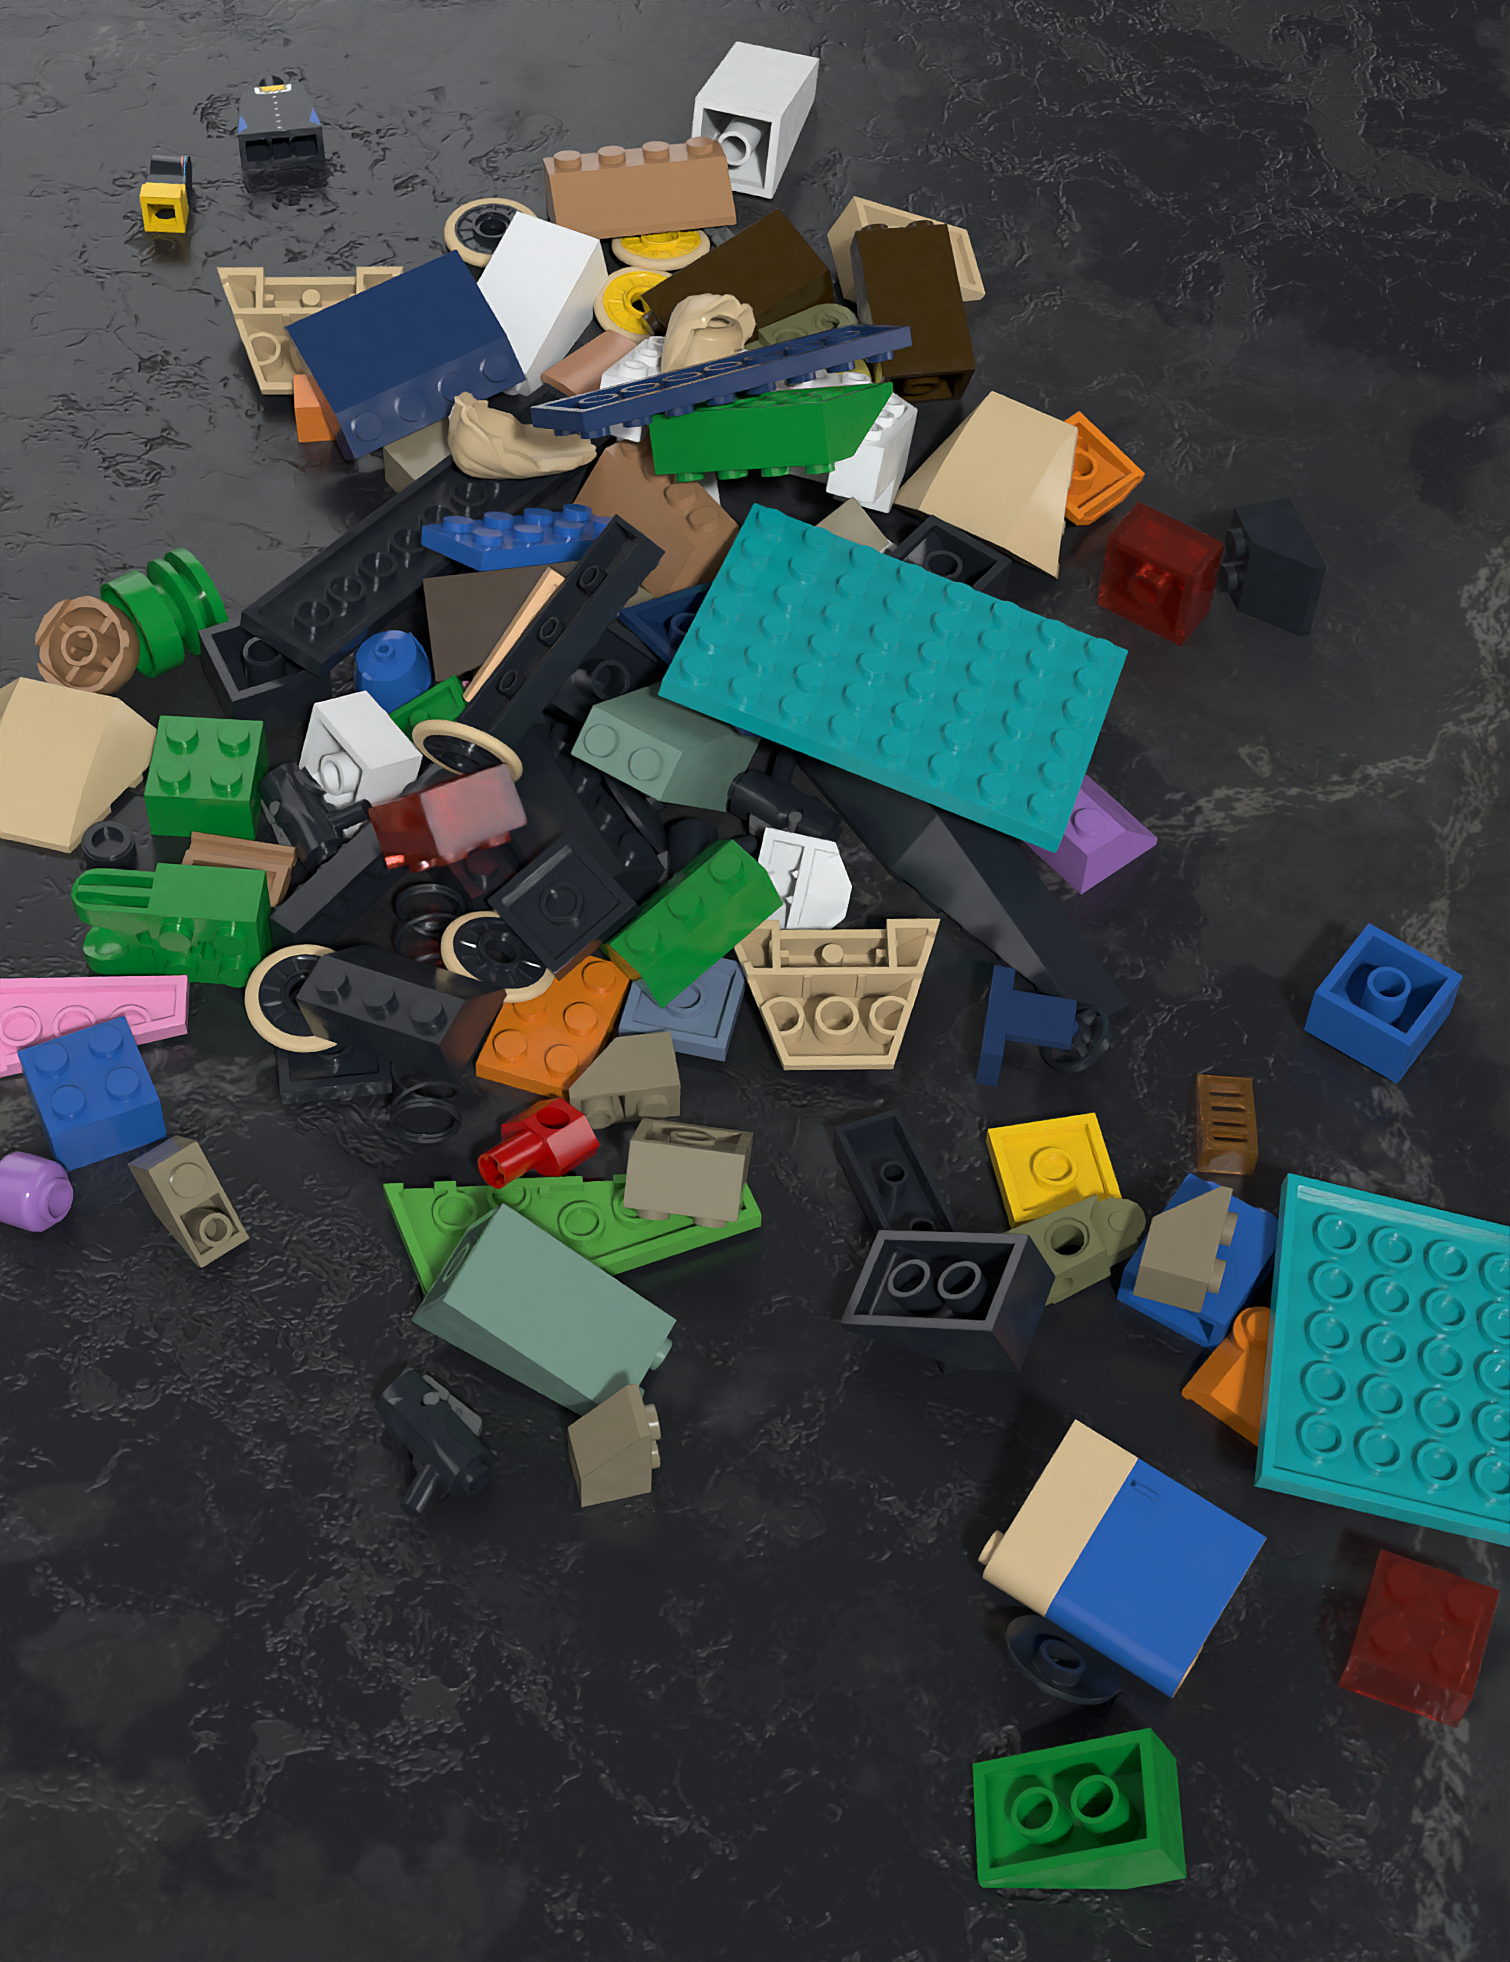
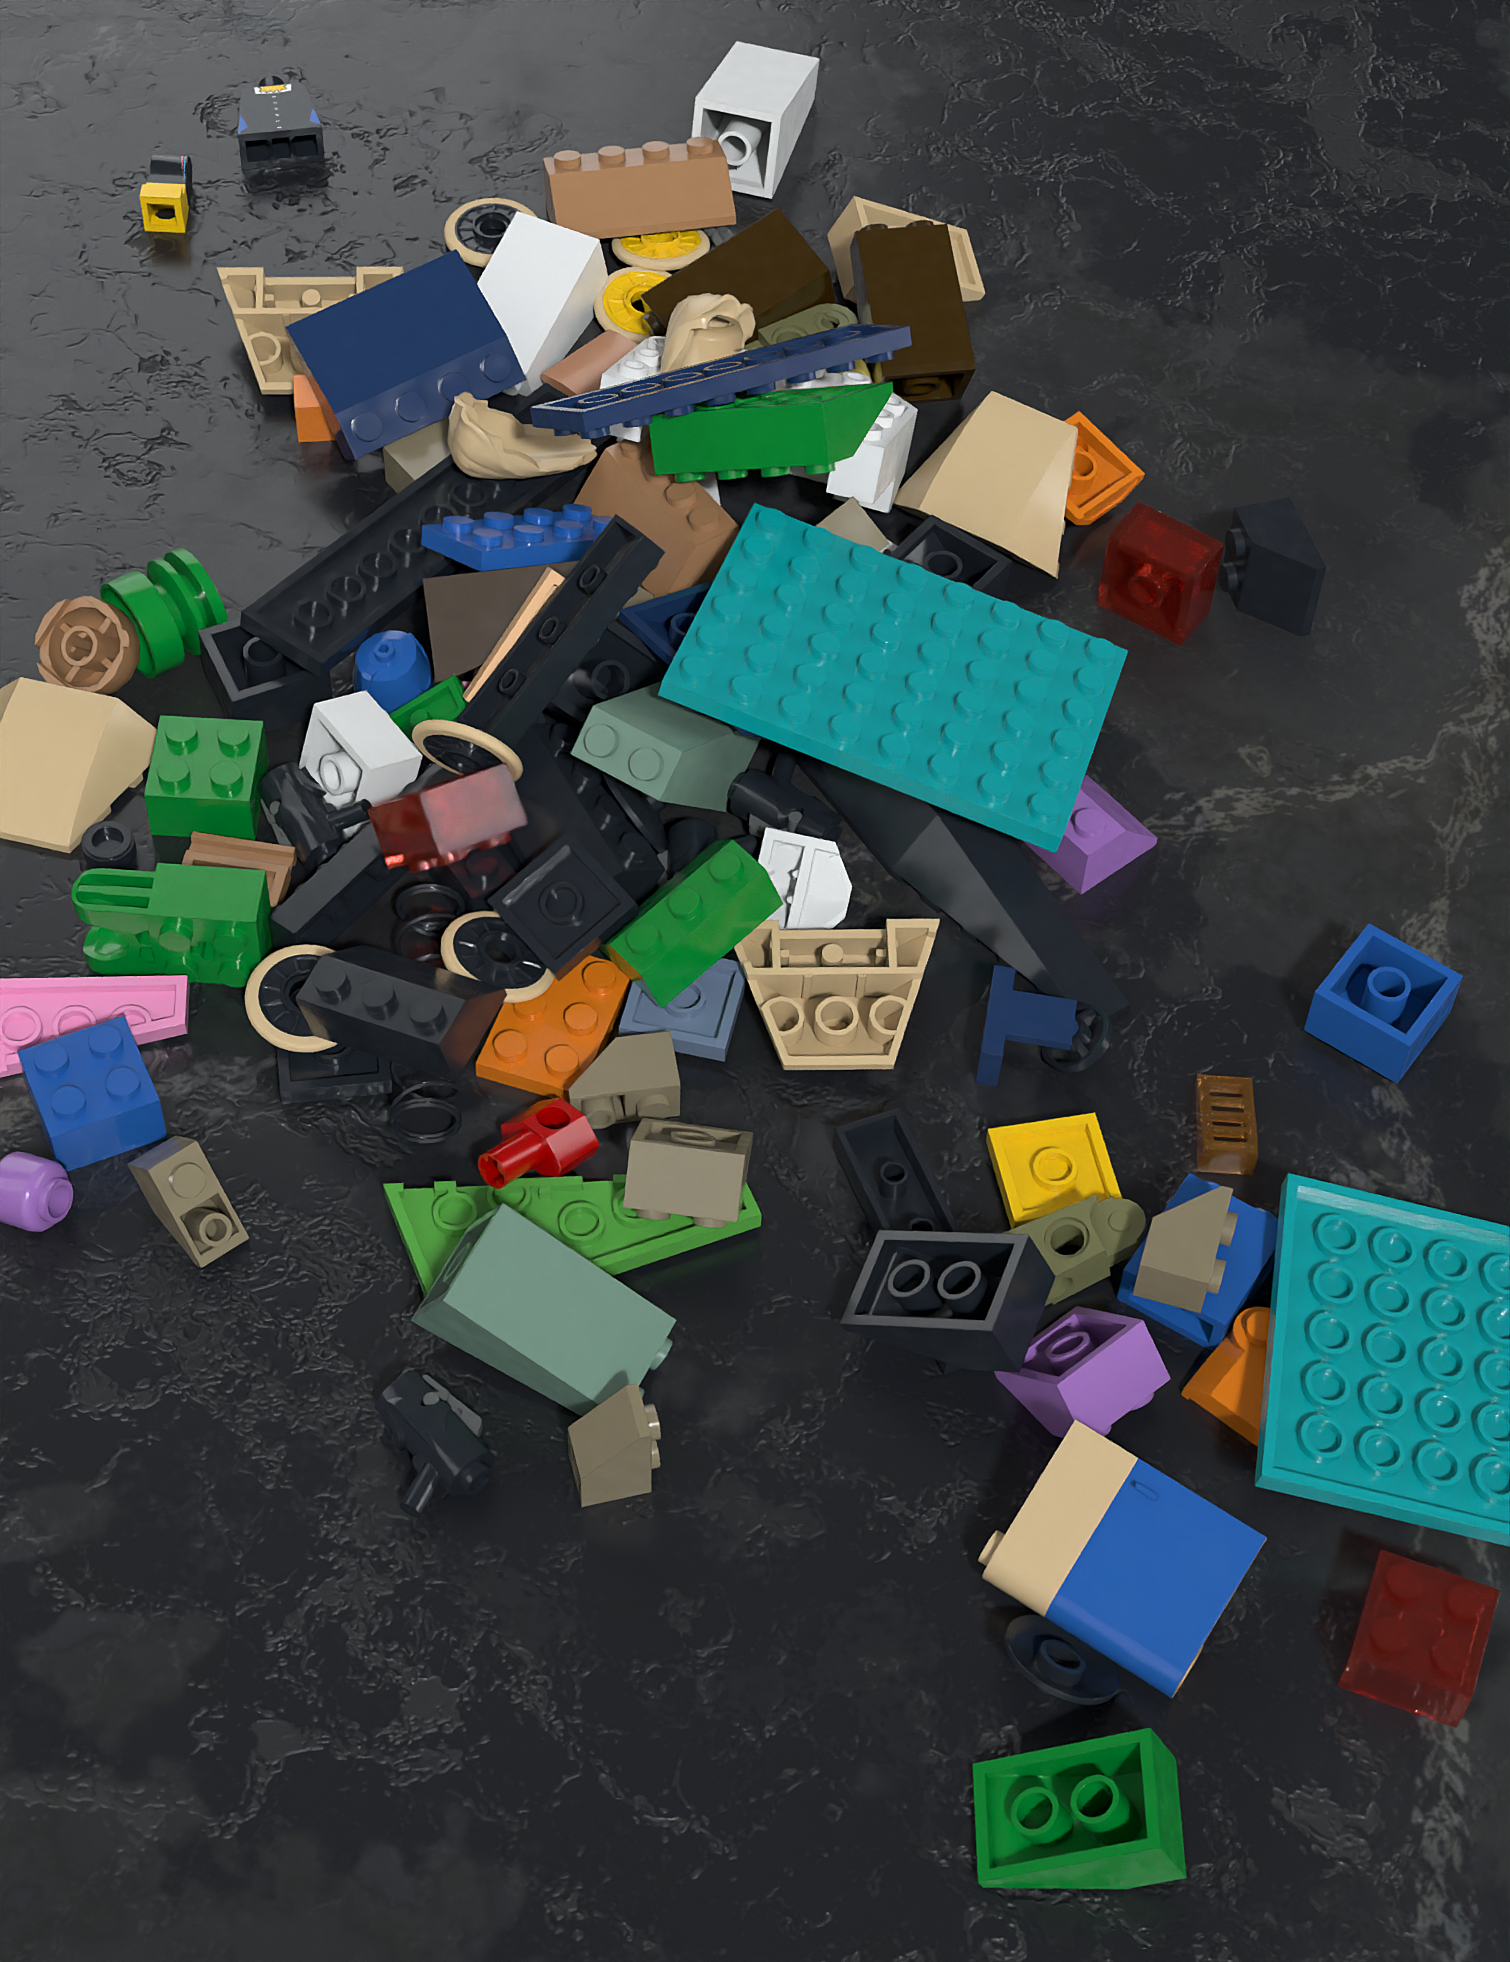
none -> medium lavender slope [994,1306,1171,1438]

